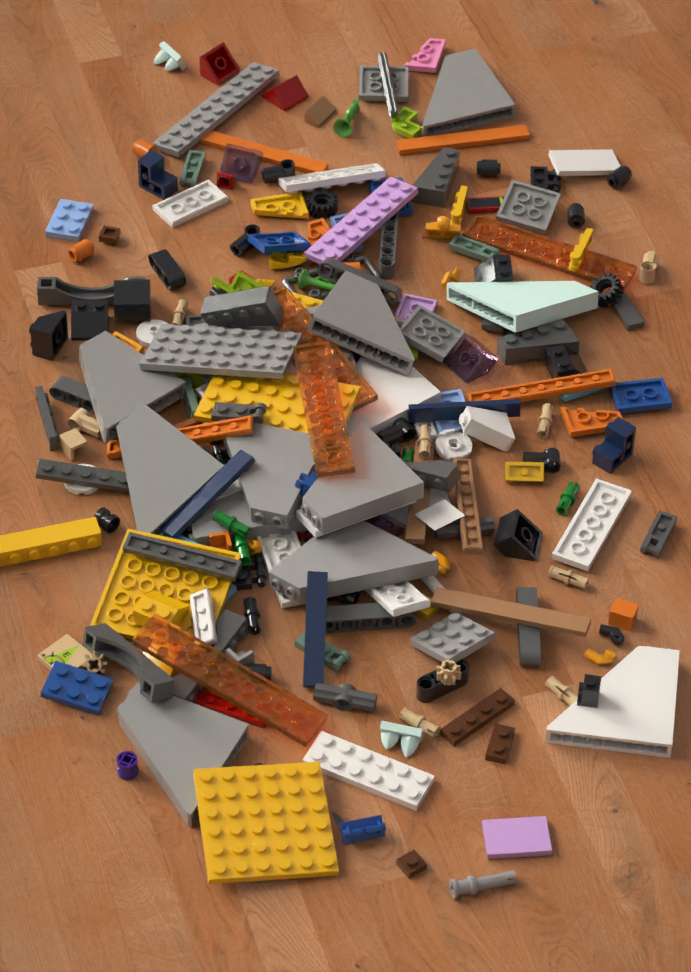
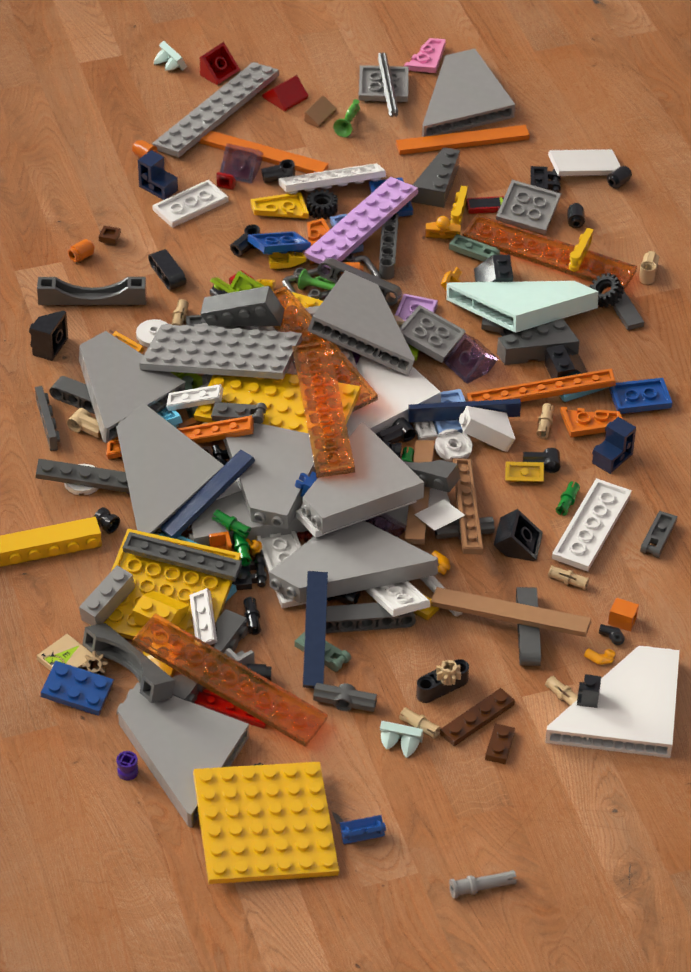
light blue plate [45,199,94,242] -> none
tan panel [59,428,87,461] -> none
black slope [71,300,109,340] -> none
black slope [114,279,152,322] -> none
sand green plate [179,150,206,187] -> none
white plate [302,731,435,811] -> none
lime plate [392,106,422,139] -> none
reddish brown plate [396,850,427,879] -> none
light grey plate [410,613,496,663] -> none
tan pin [417,425,432,460] -> none
black brick [477,159,501,177] -> none
lavender tile [482,816,552,859] -> none
none -> light grey brick [79,565,135,626]
none -> medium azure plate [157,407,183,428]
none -> white tile [166,384,223,411]

